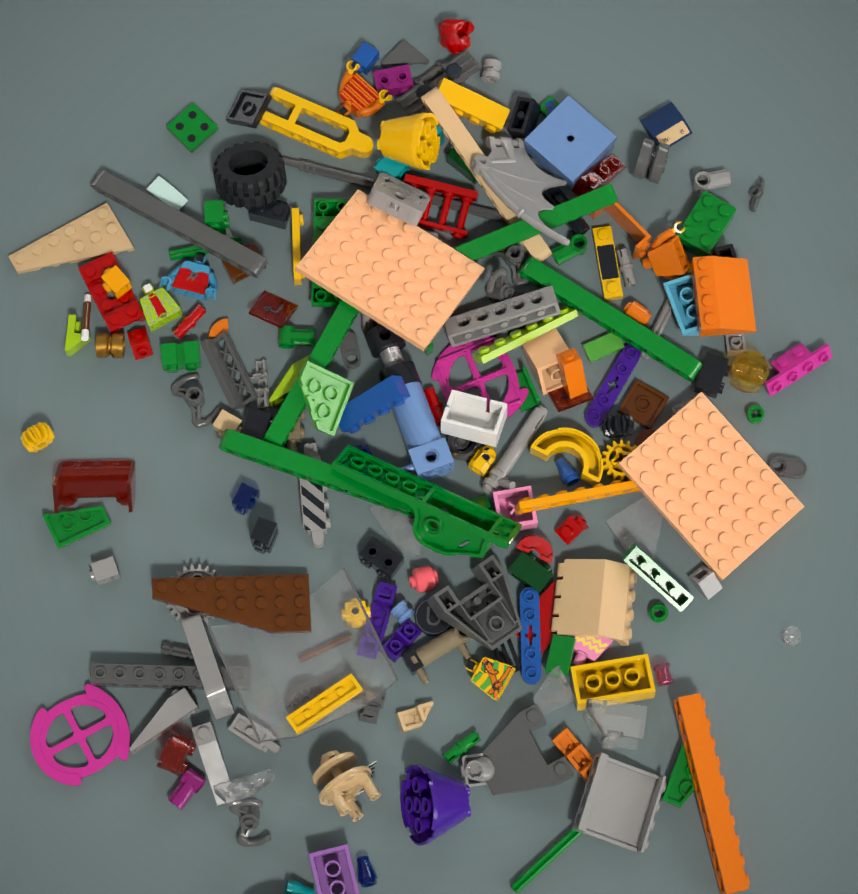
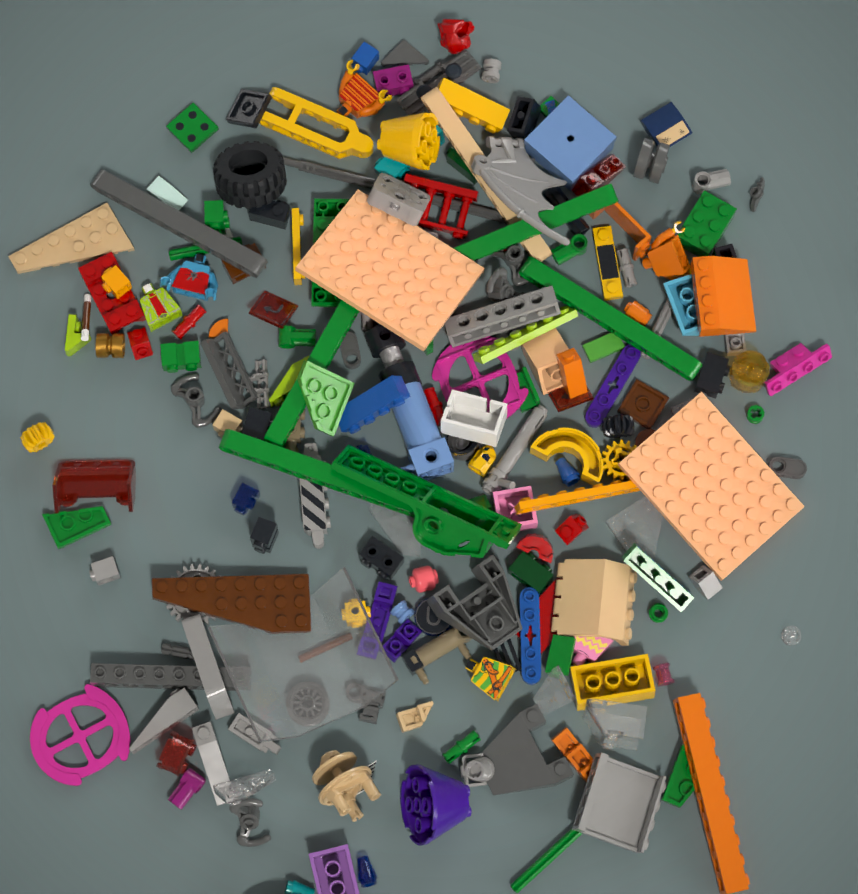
yellow plate [286,673,363,735] -> none

